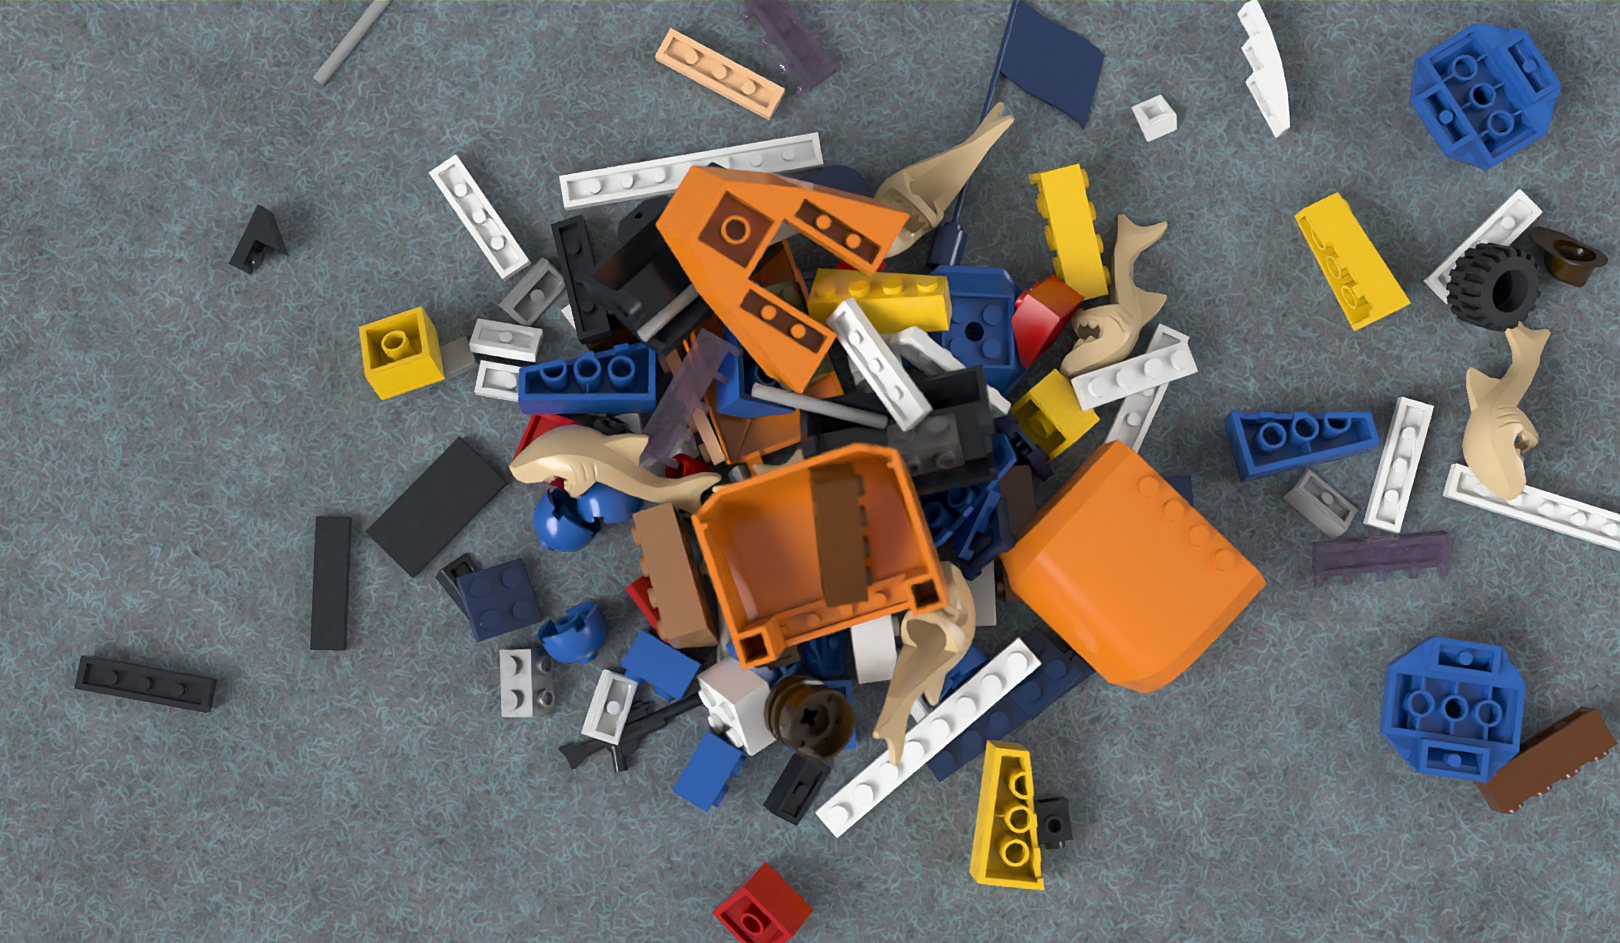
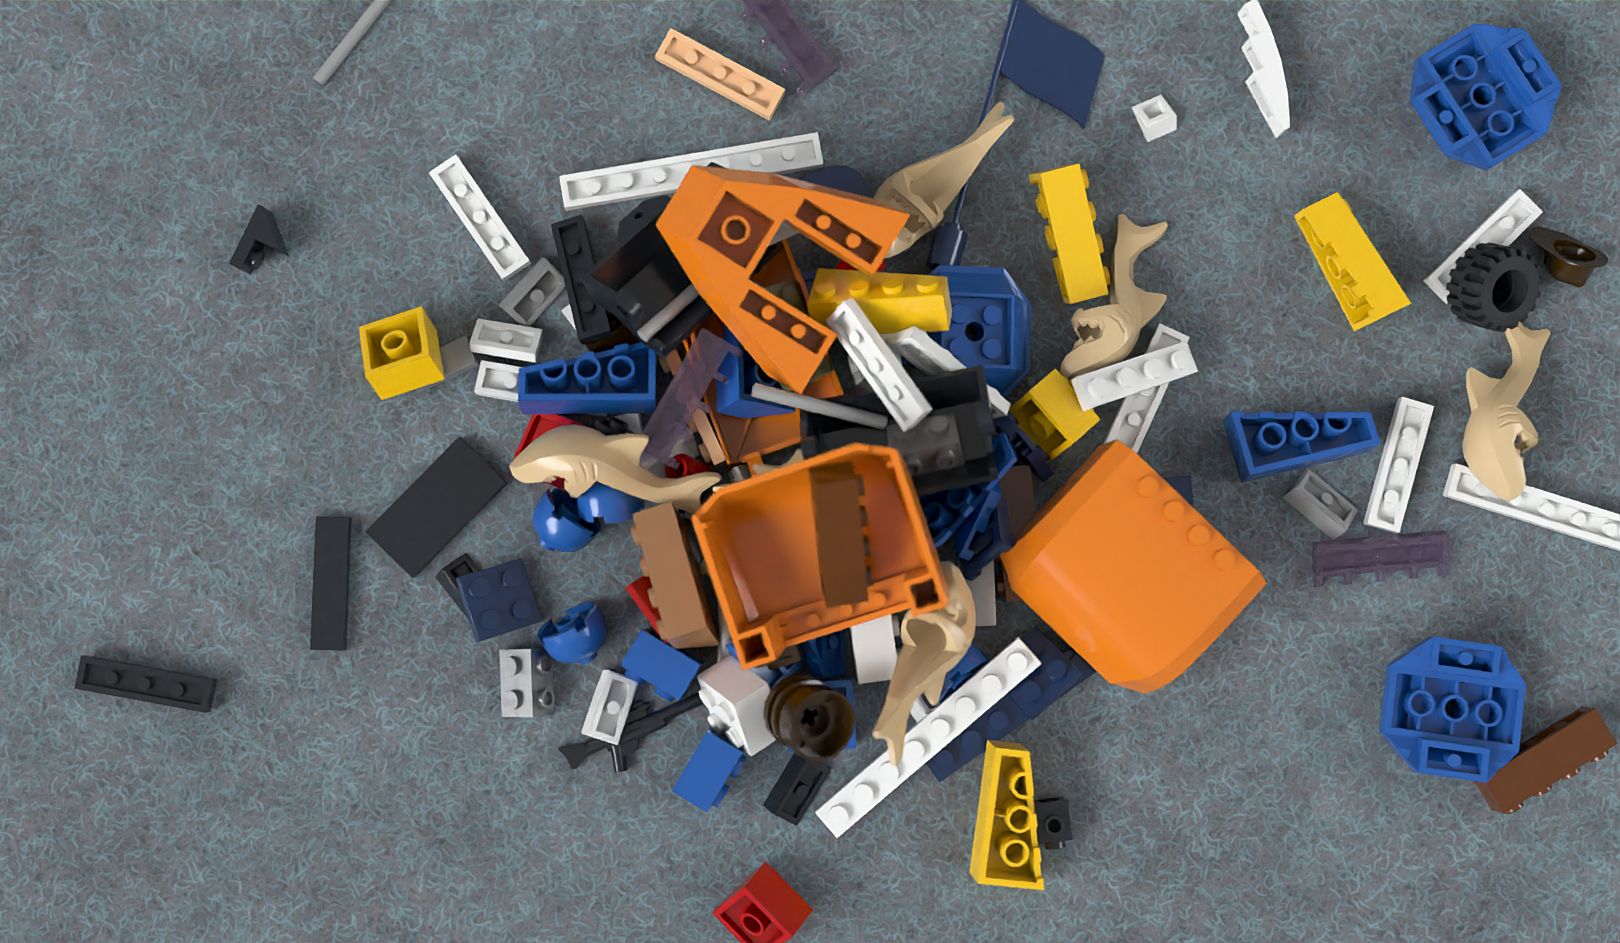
red slope [1011,274,1084,369] -> none

